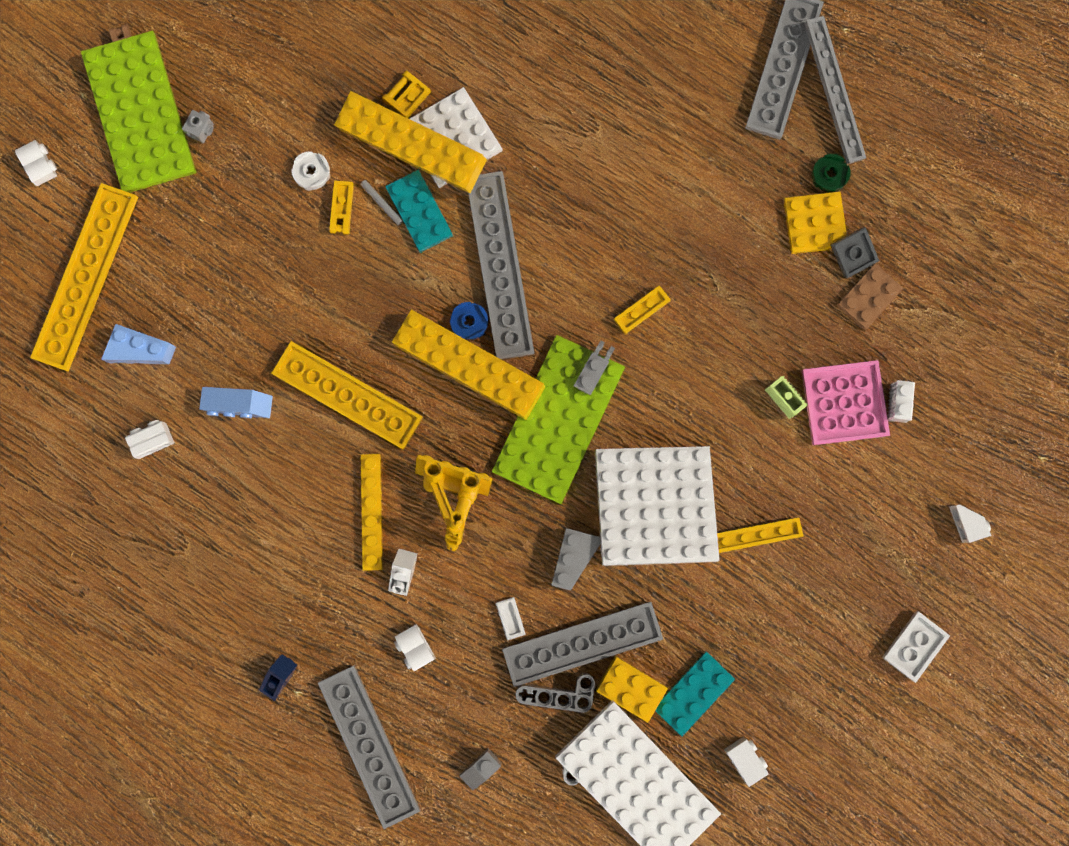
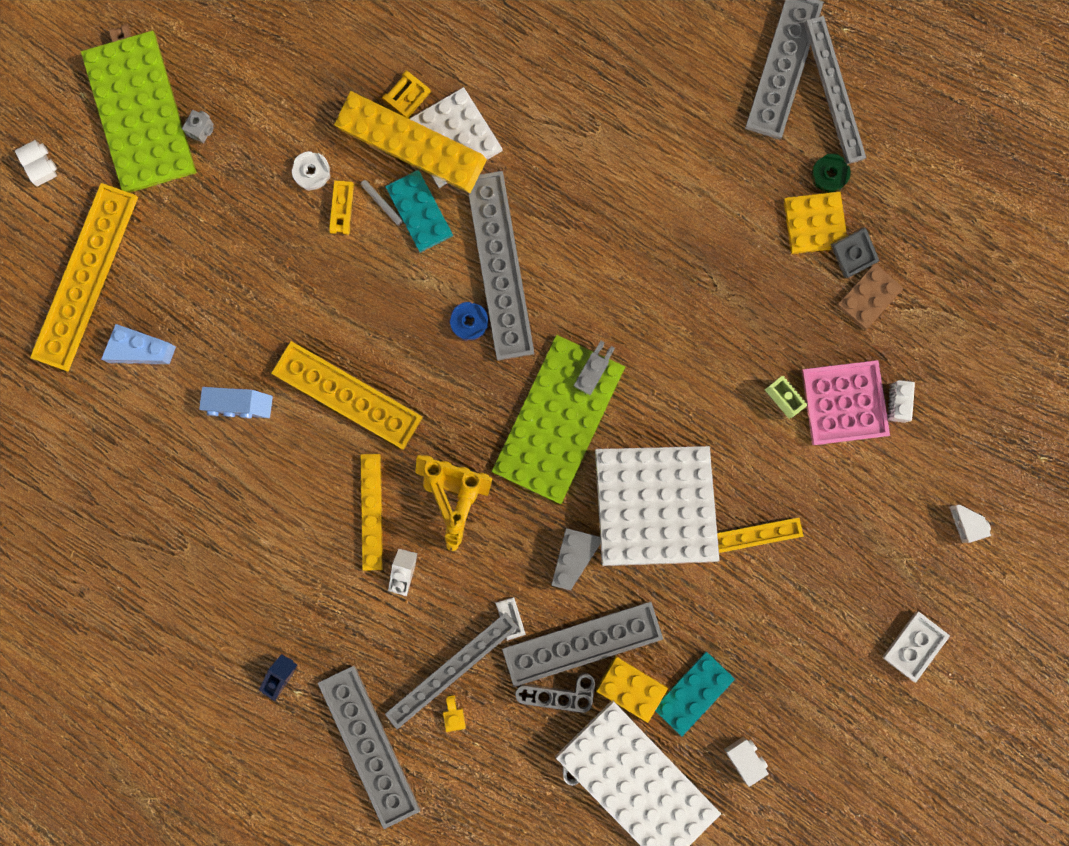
white brick [125,420,174,459] -> none
yellow brick [392,309,545,420] -> none
white brick [394,624,436,671] -> none
light grey slope [459,748,501,791] -> none
yellow plate [614,285,671,335] -> none
none -> light grey plate [385,612,518,729]
none -> yellow plate [443,695,466,732]

